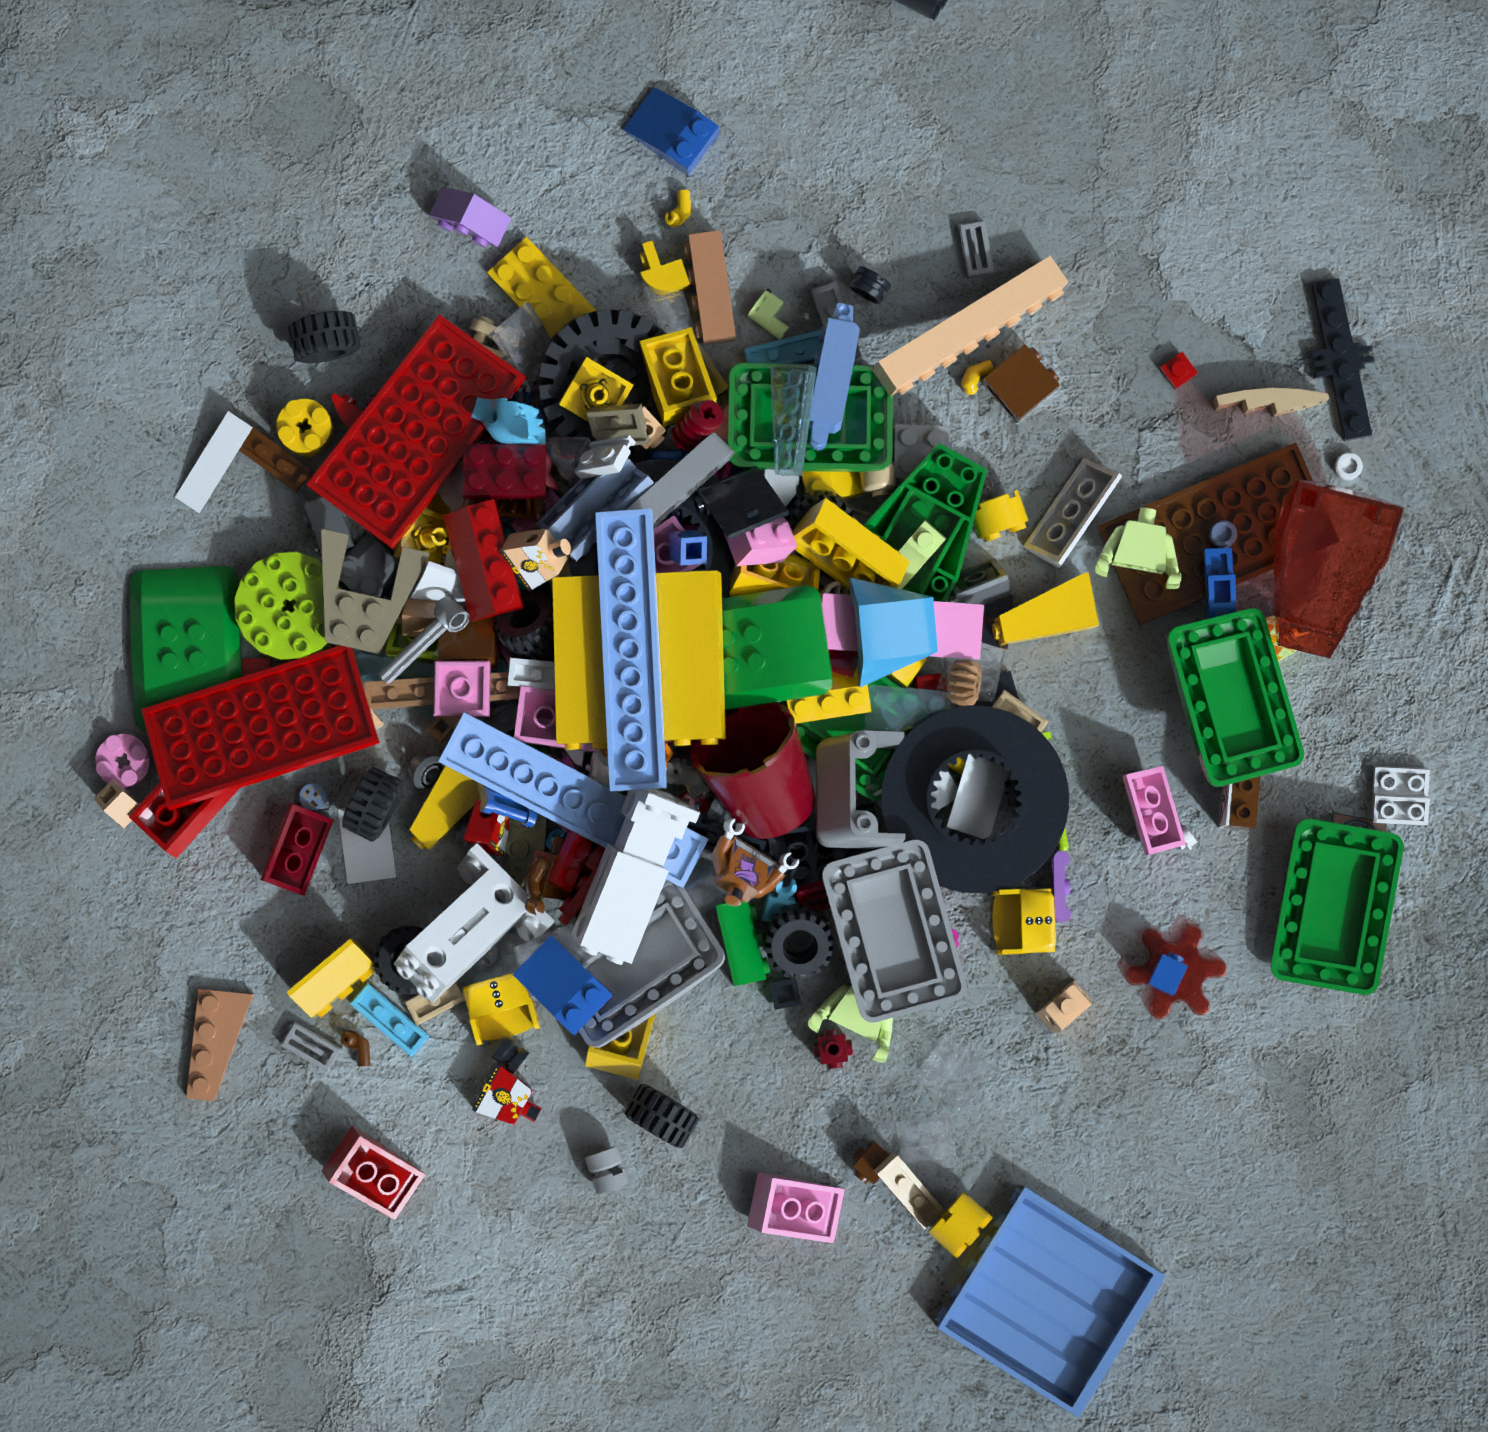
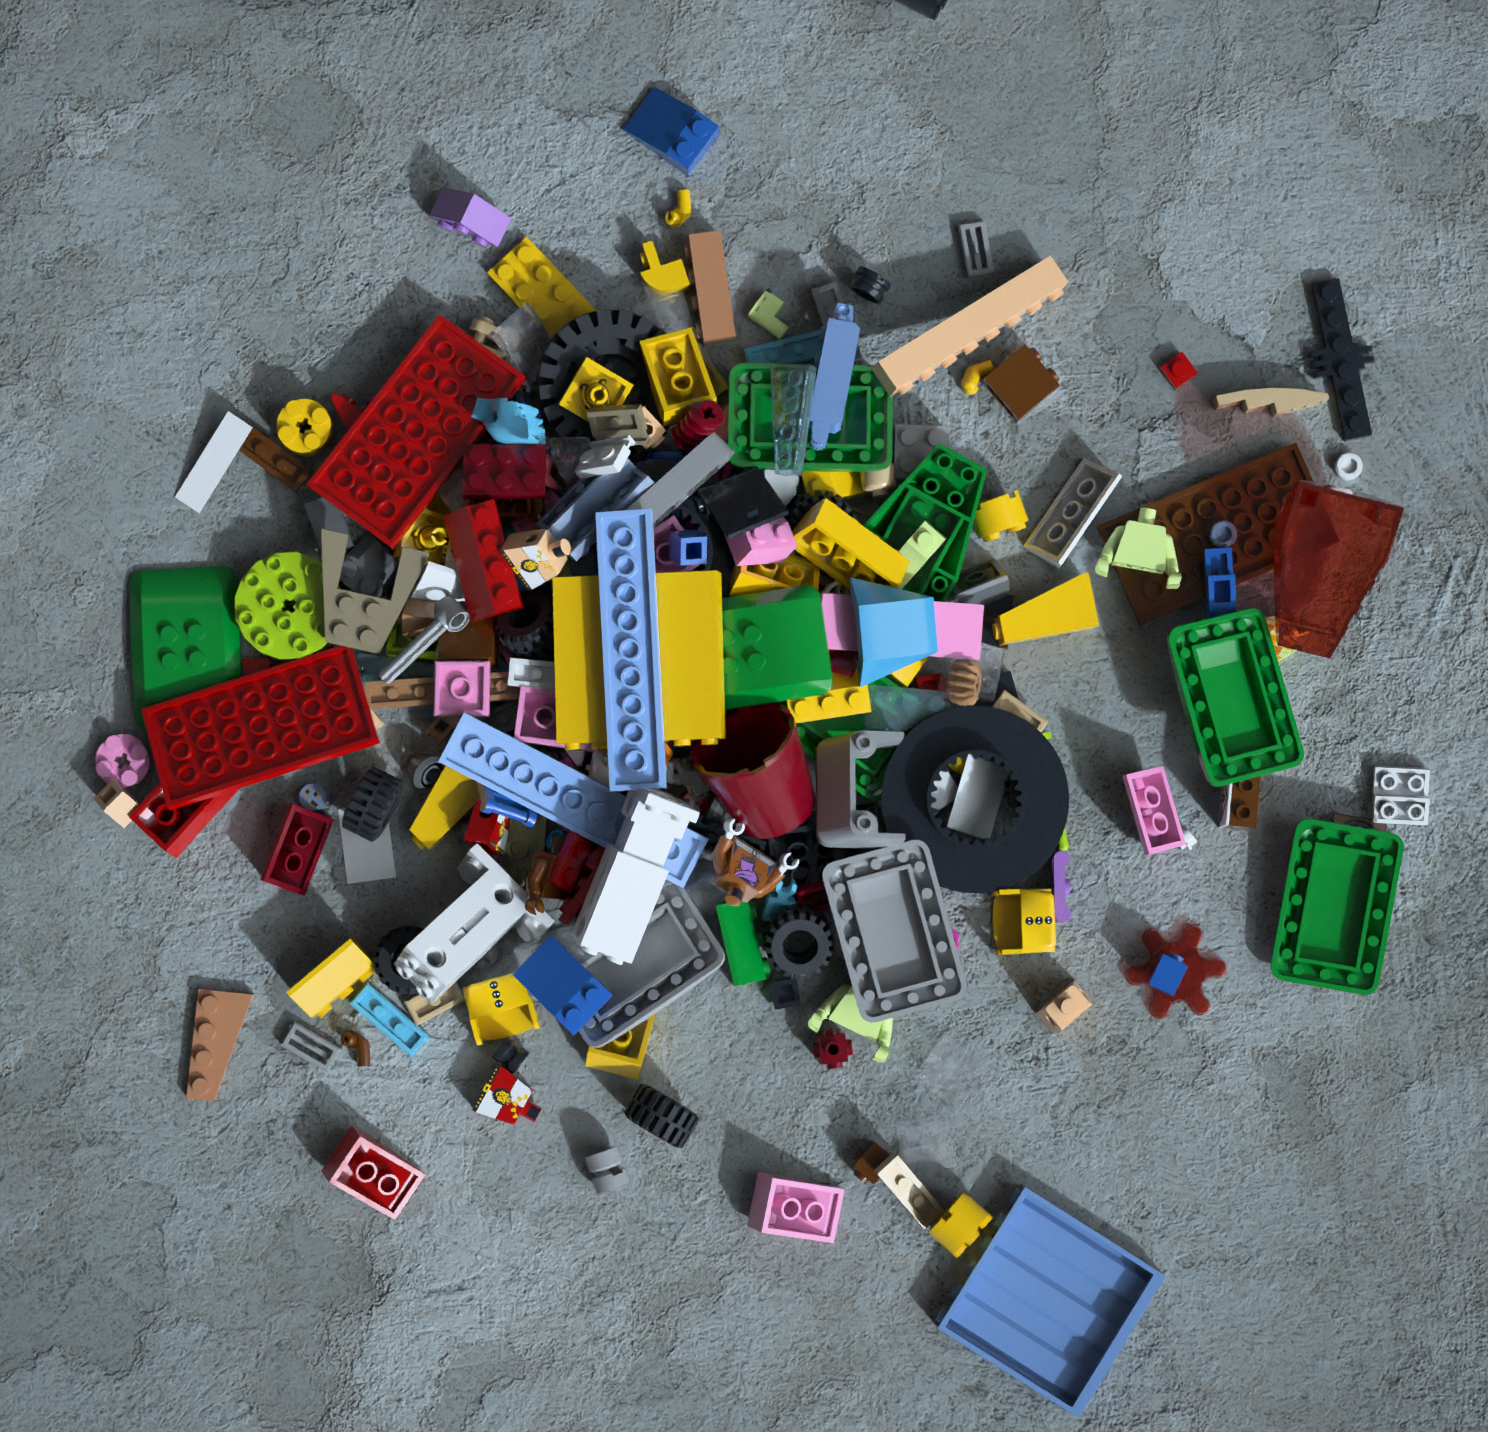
black tyre [288,310,361,364] -> none

